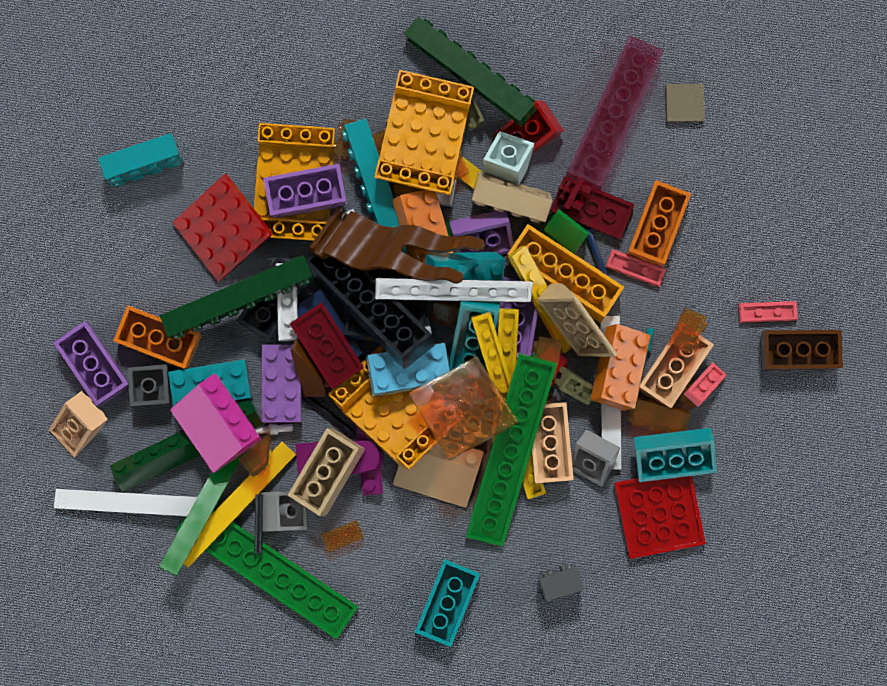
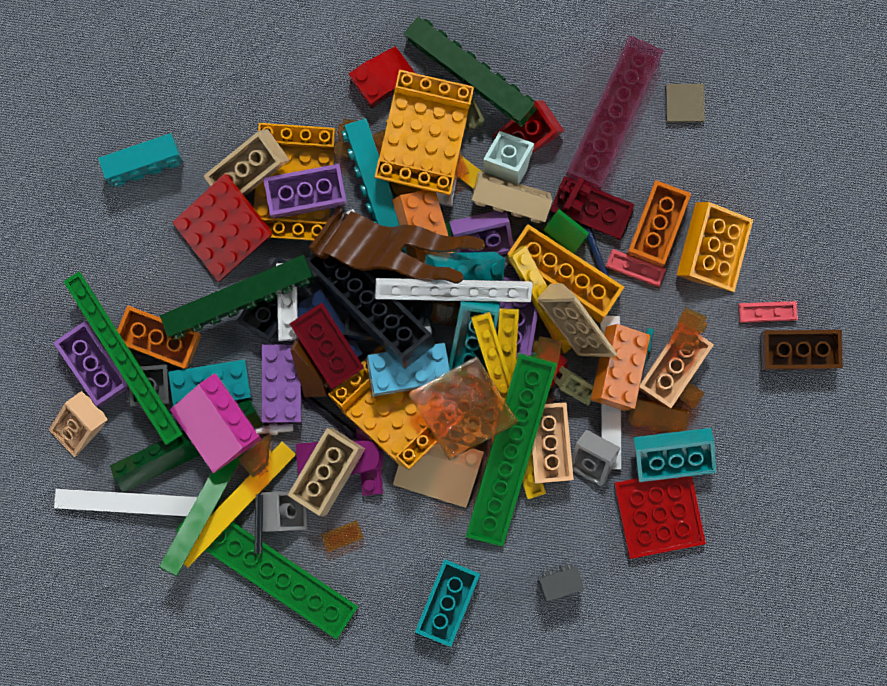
coral tile [684,362,727,407] -> none
none -> green plate [63,271,183,445]
none -> tan brick [204,129,290,197]
none -> red slope [349,46,415,109]
none -> light orange slope [676,202,753,292]

